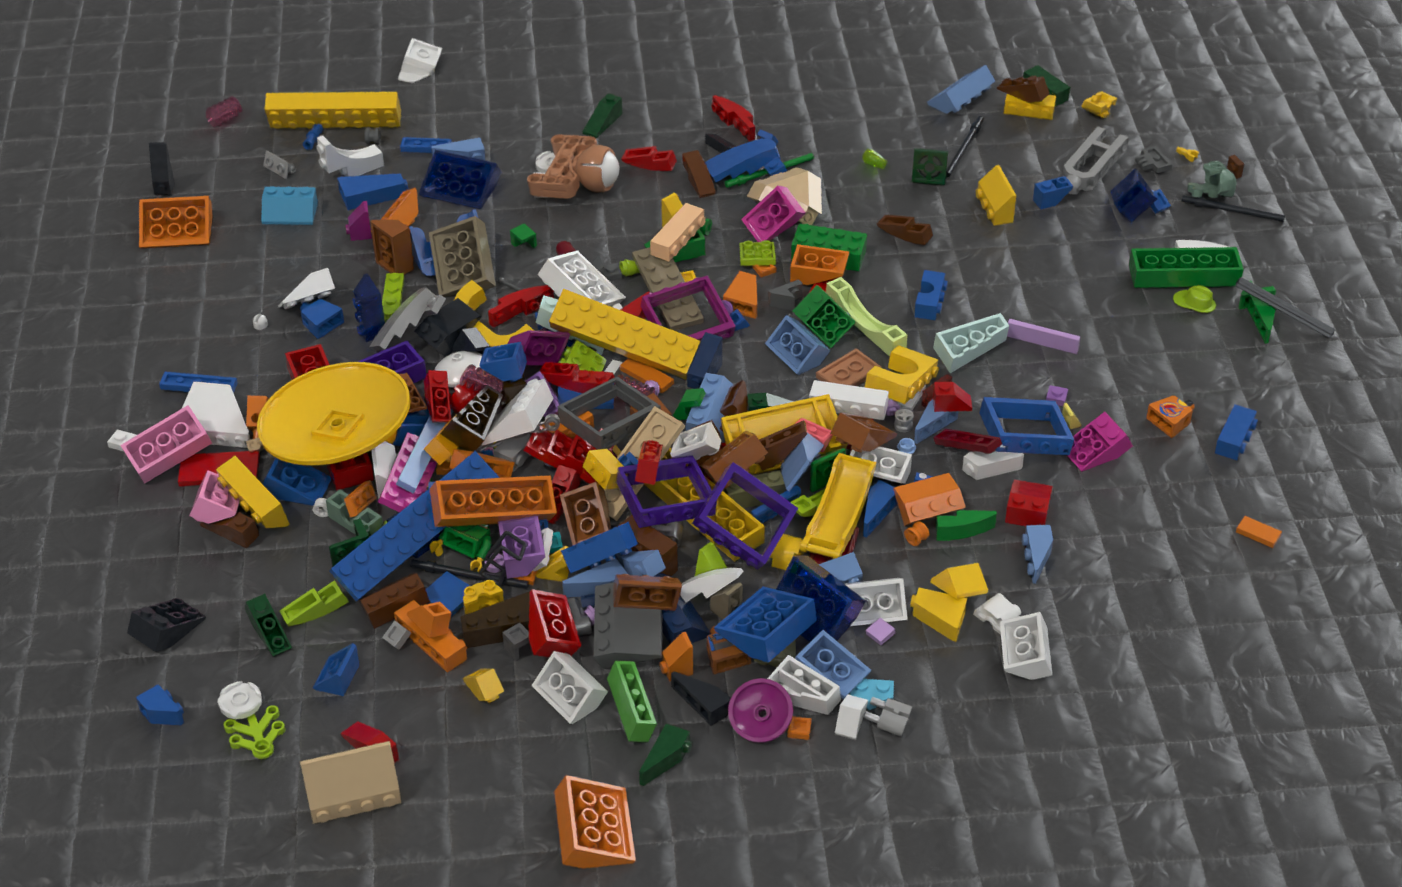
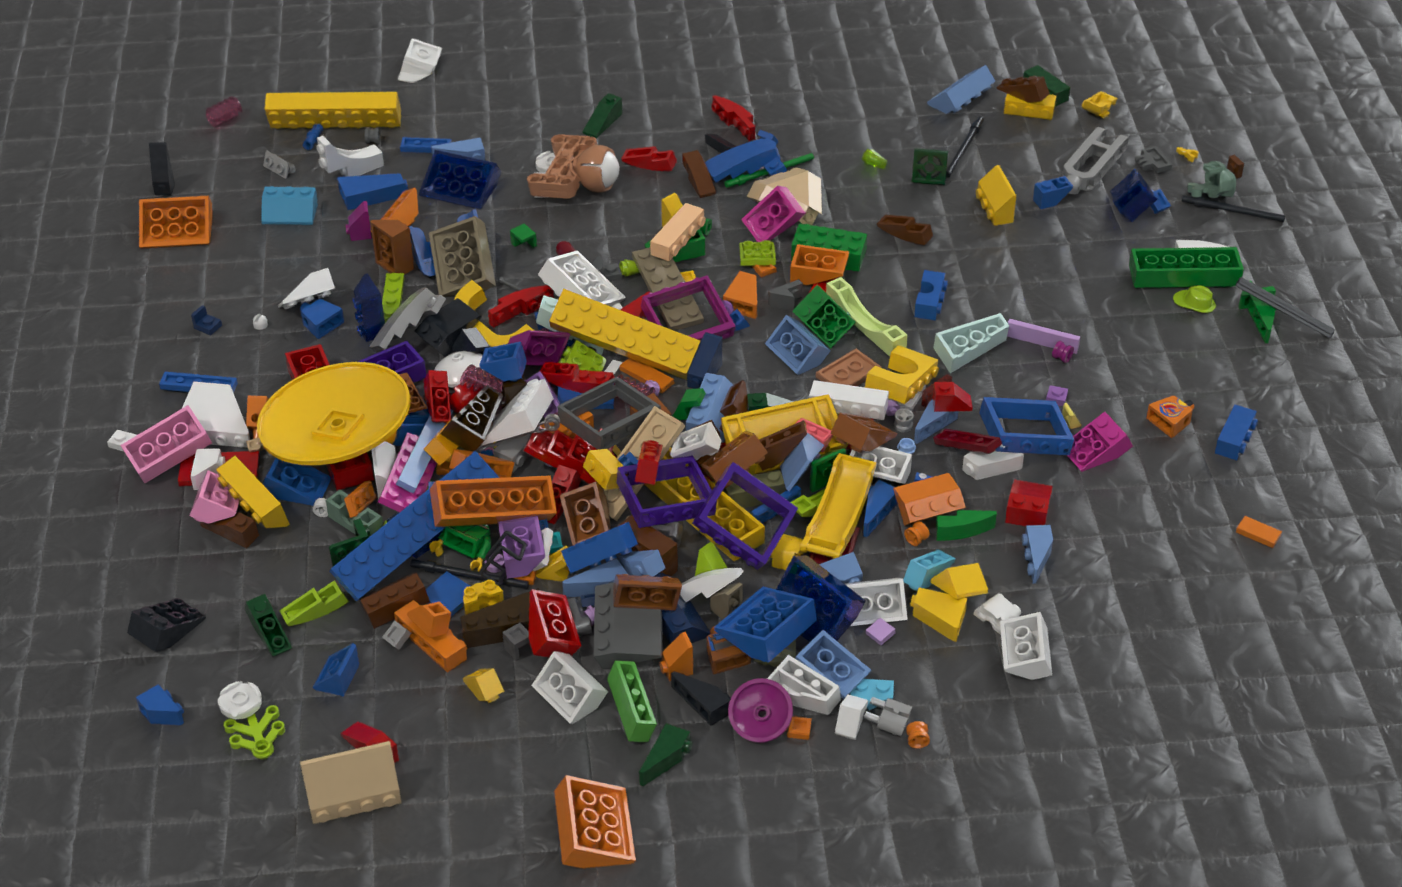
none -> dark blue bracket [191,305,222,336]
none -> white slope [191,449,225,490]
none -> medium azure slope [903,550,956,591]
none -> orange wheel [906,721,930,749]
none -> magenta wheel [1052,341,1074,363]

